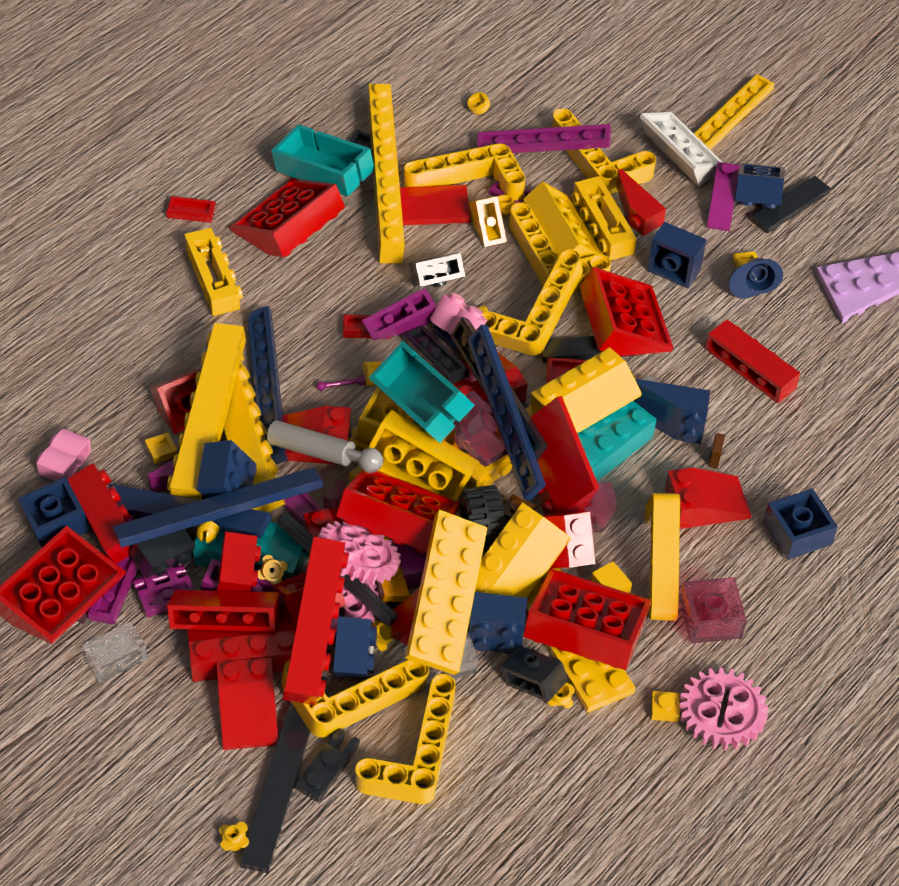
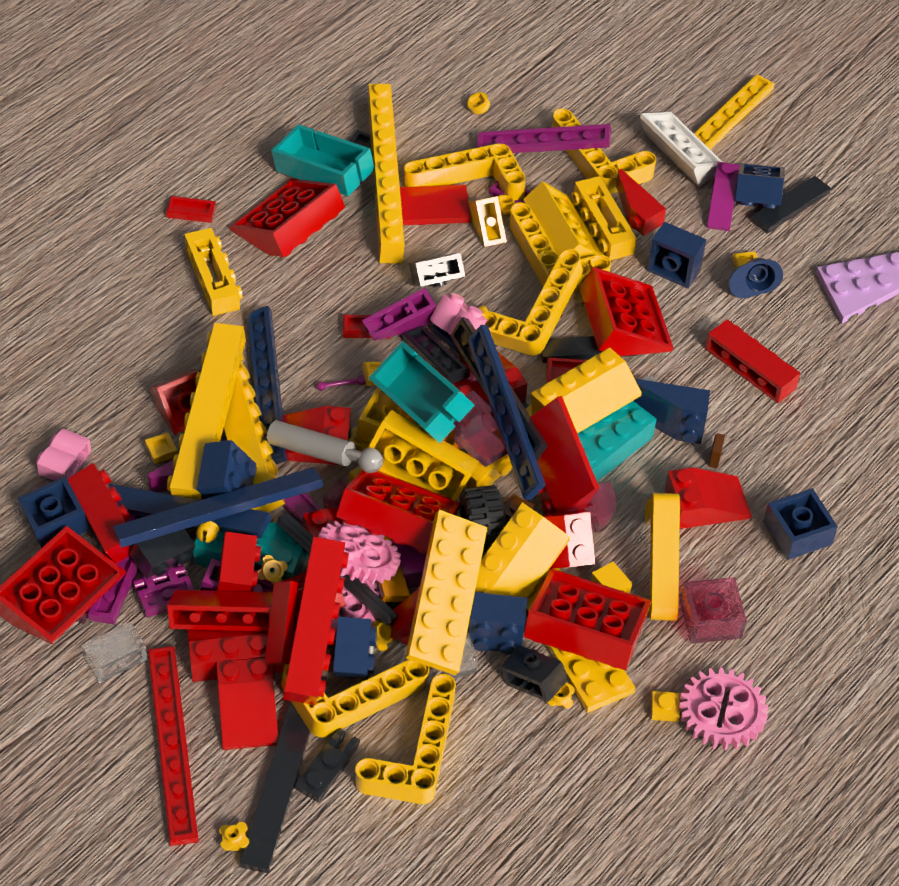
none -> red tile [148,646,199,846]
none -> red tile [265,581,298,665]

